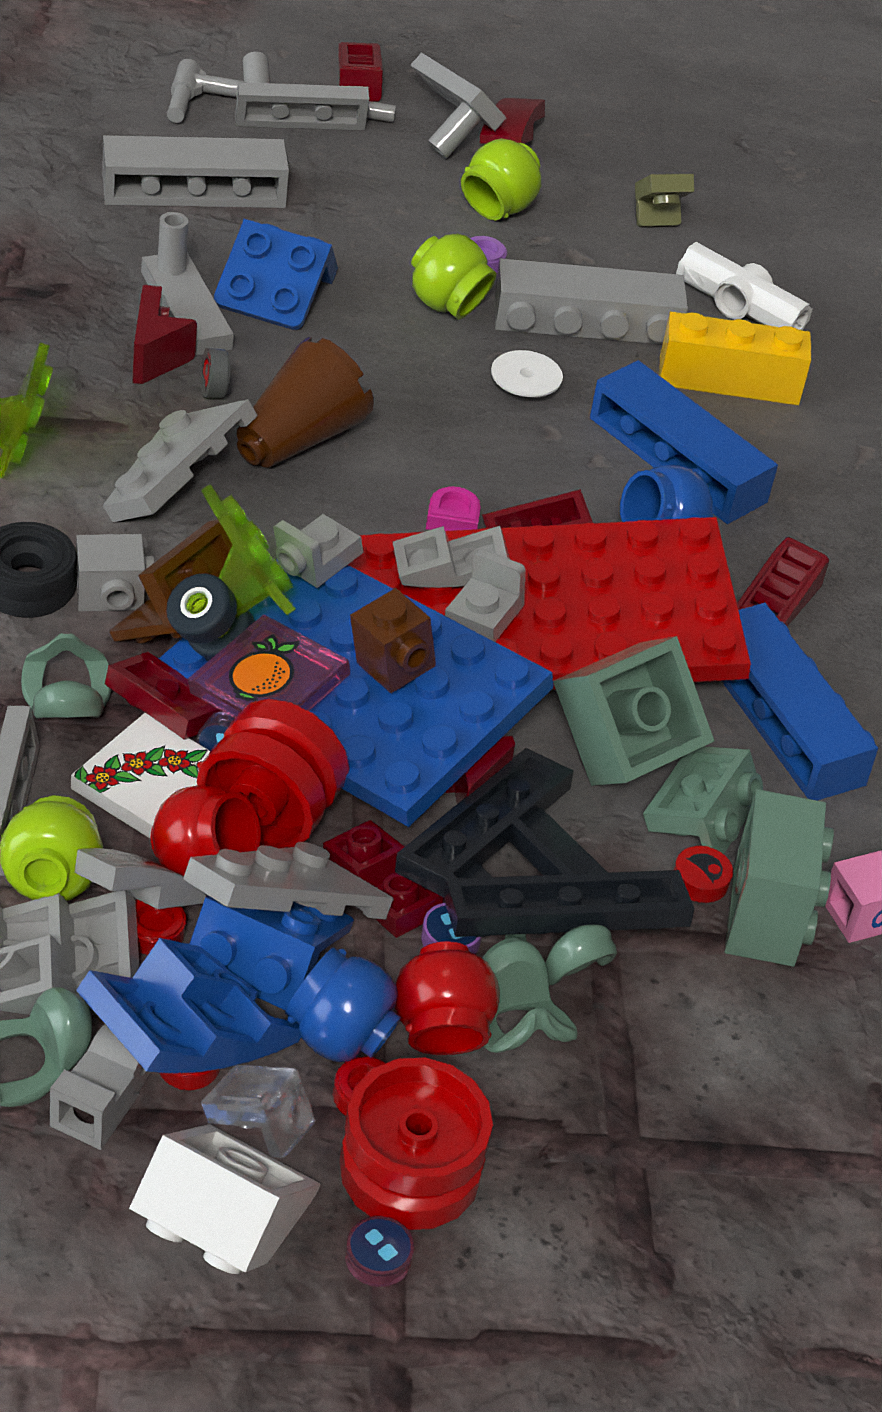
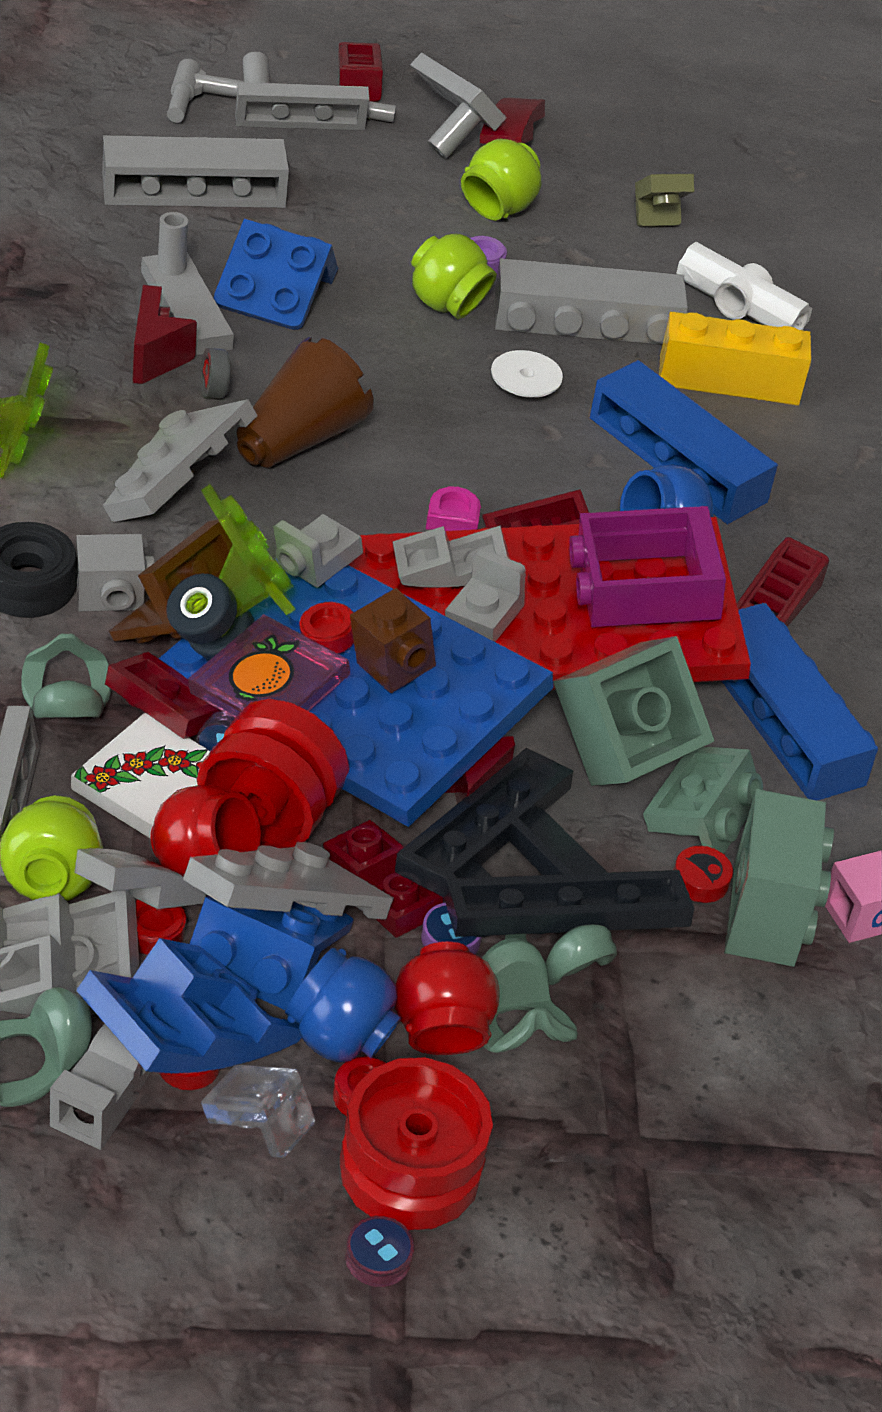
white slope [129,1124,321,1274] -> none
none -> red tile [299,602,354,655]
none -> magenta window [569,506,726,627]

